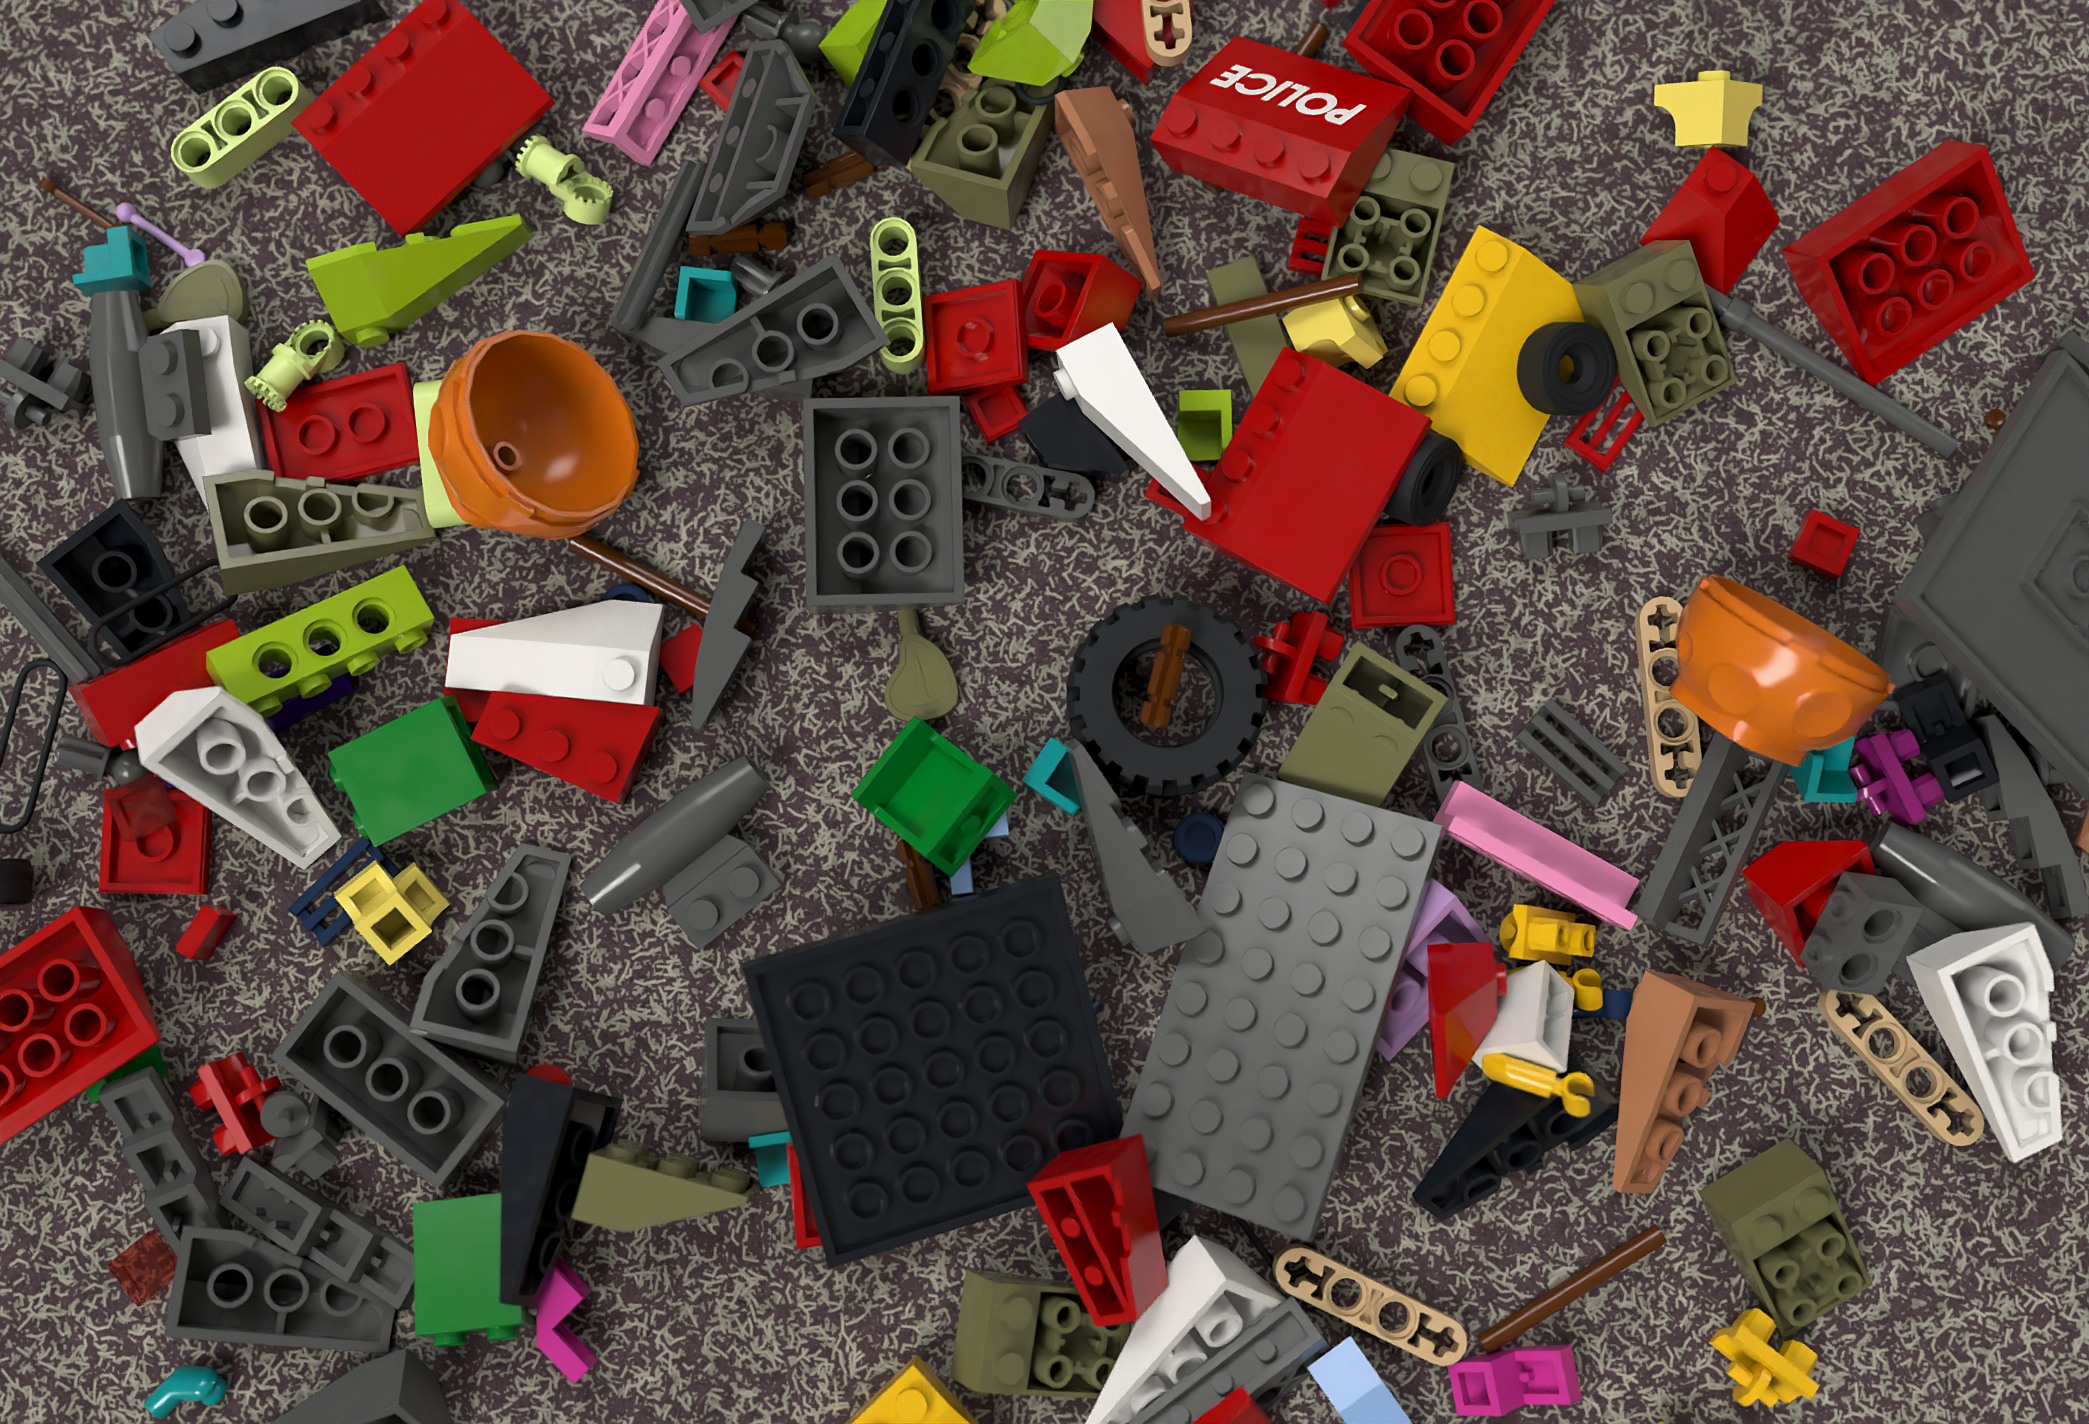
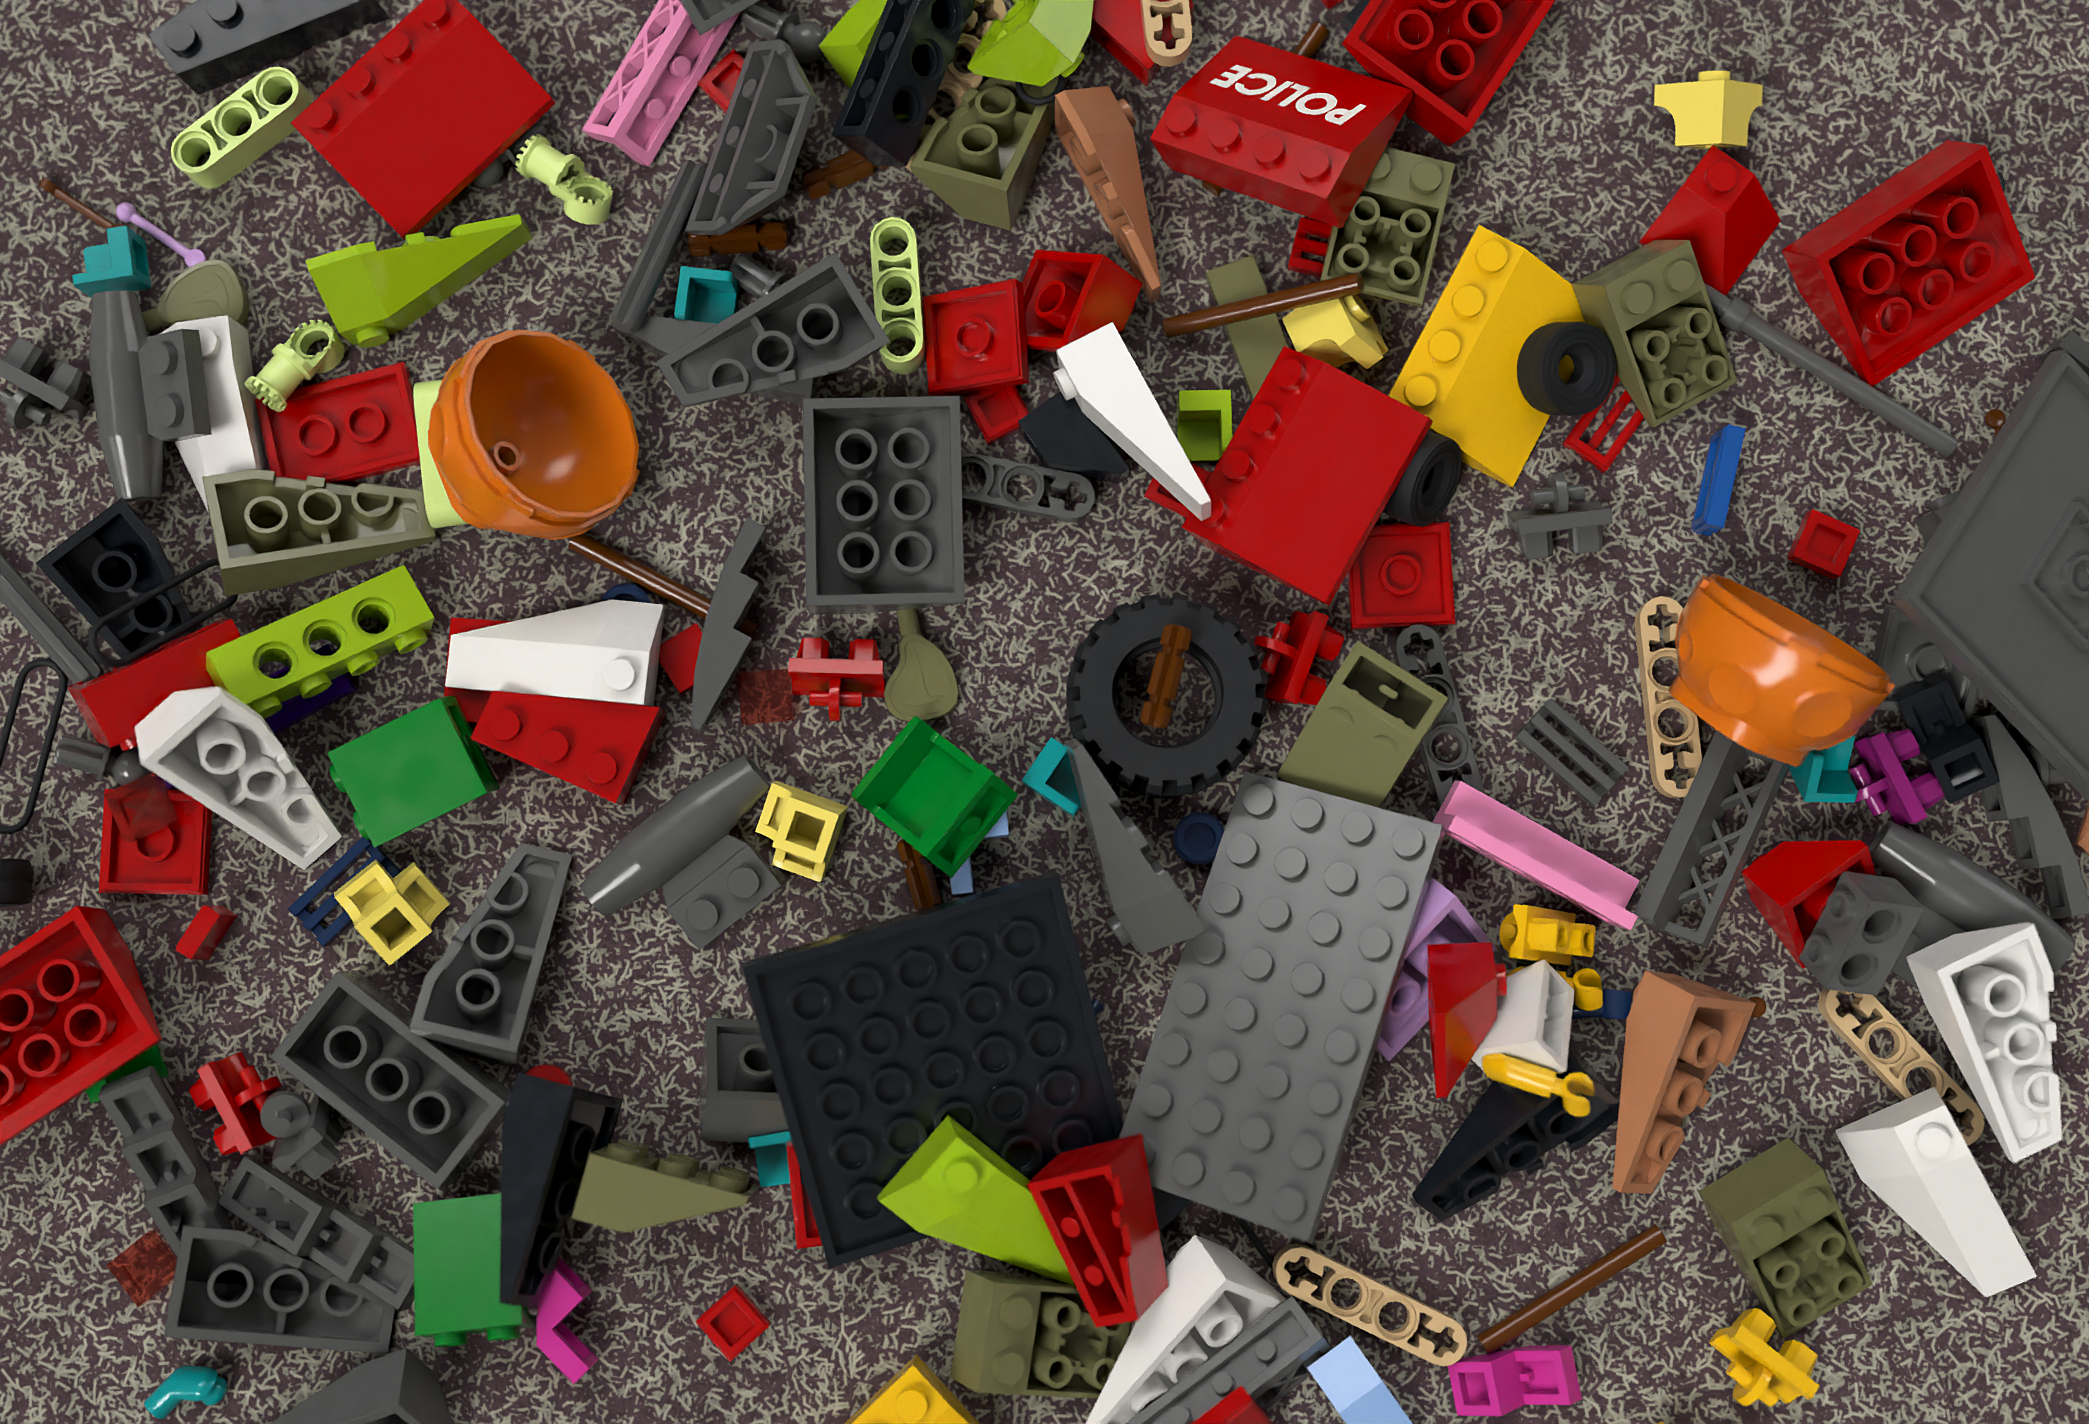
none -> red tile [695,1284,772,1362]
none -> clear red tile [738,669,794,726]
none -> light yellow brick [755,781,848,882]
none -> red hips [788,637,886,722]
none -> lime wedge [877,1115,1074,1285]
none -> blue tile [1691,424,1746,536]
none -> white wedge [1835,1086,2037,1298]

